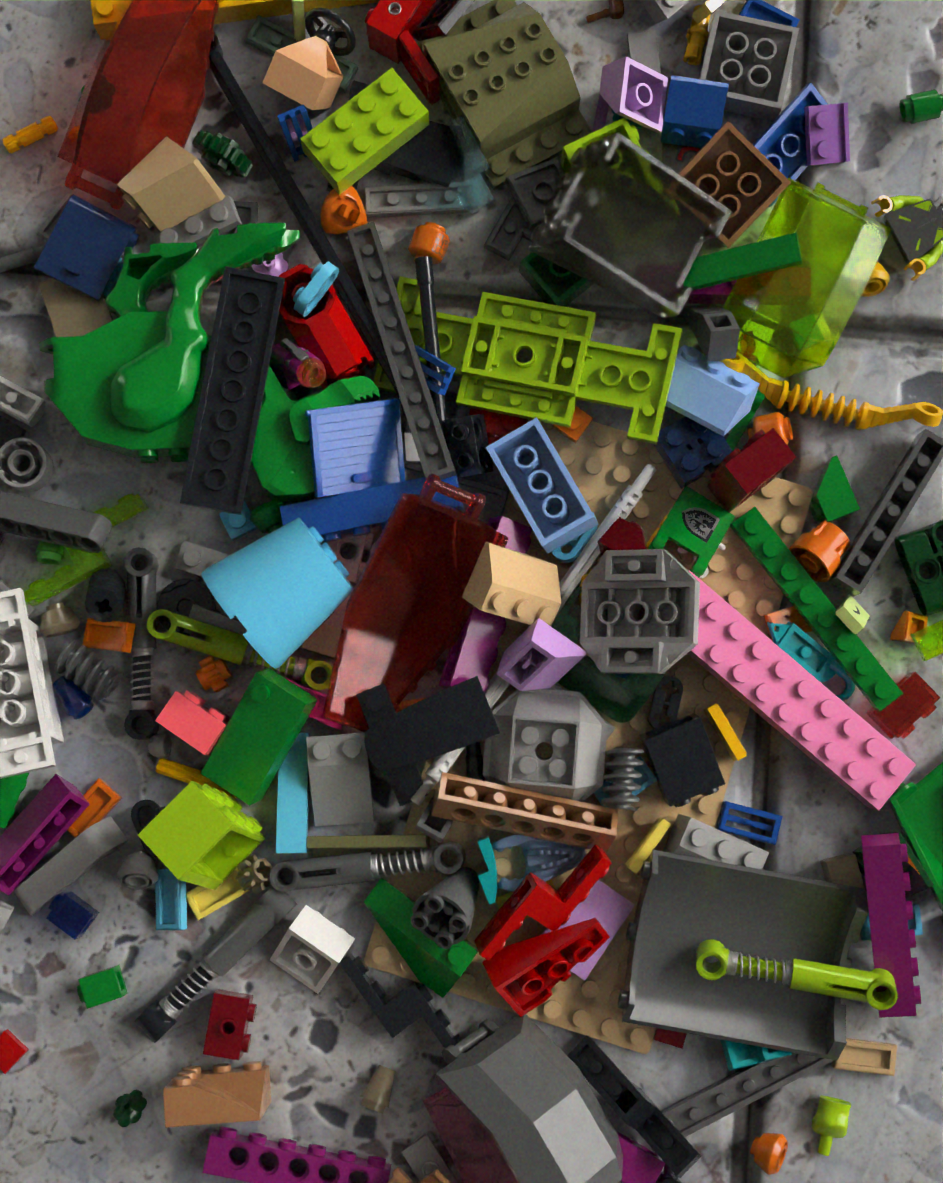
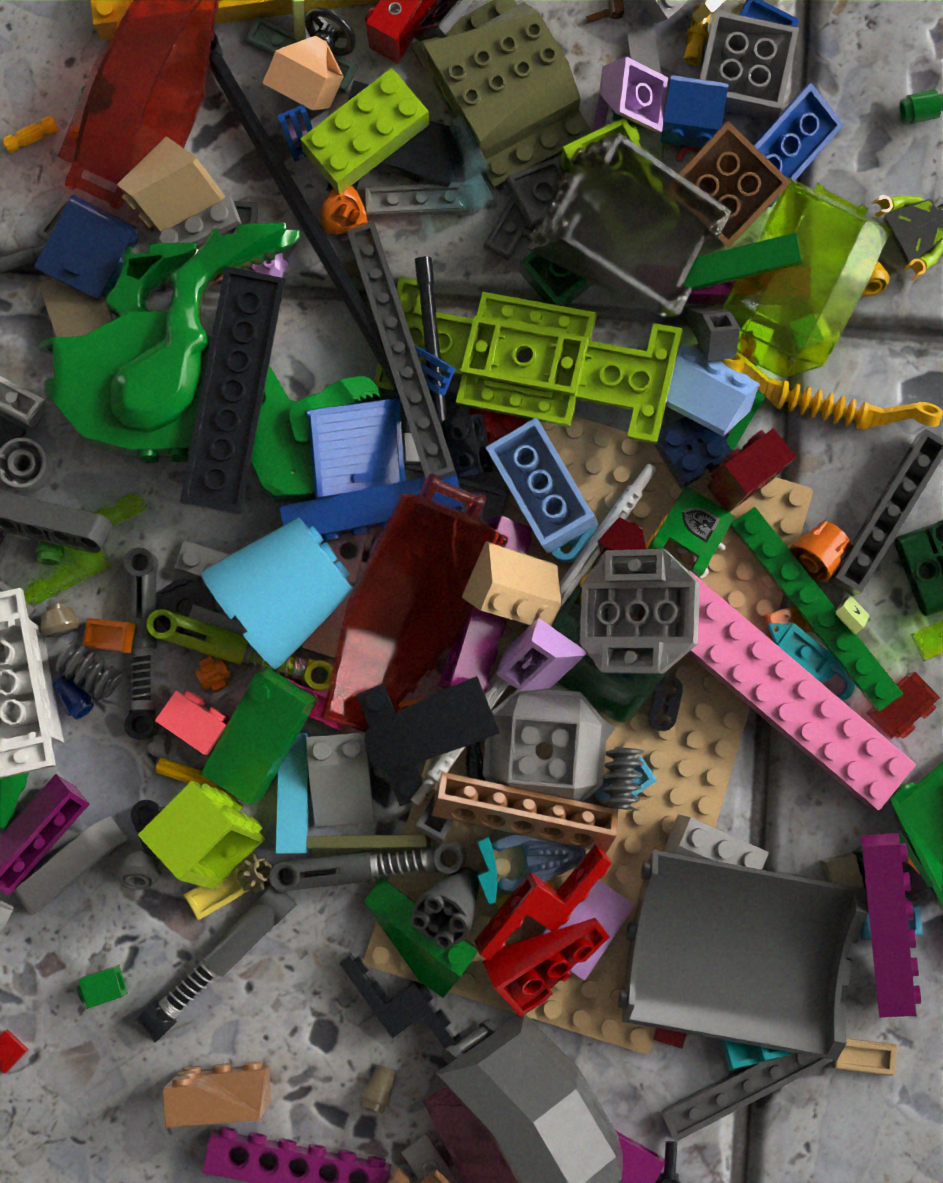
clear blue brick [46,891,100,940] -> none
orange tile [67,778,122,838] -> none
black piece [85,568,126,622] -> none
dark green plant [113,1089,147,1128] -> none
medium azure tile [155,869,187,930] -> none
dark green gear [192,130,253,178] -> none
dark red brick [203,989,257,1060] -> none
medium azure plate [219,501,258,541] -> none
green cone [250,500,287,534] -> none
plate [269,338,326,390] -> none
white slope [270,905,355,994] -> none
red brick [279,264,375,390] -> none
medium azure plate [293,261,339,317] -> none
red tile [399,30,440,105] -> none
orange head [408,222,450,264] -> none
orange plate [552,406,593,443] -> none
black bracket [567,1035,702,1178] -> none
light yellow tile [625,818,671,874] -> none
black brick [639,713,725,807] -> none
lime piece [696,939,898,1010] -> none
yellow tile [703,704,747,761] -> none
blue tile [717,801,783,845] -> none
orange head [748,412,793,446] -> none
orange cone [750,1133,788,1175] -> none
medium lavender plate [804,102,850,166] -> none
green slope [810,456,860,523] -> none
lime piece [811,1095,851,1156] -> none
orange slope [890,611,928,645] -> none

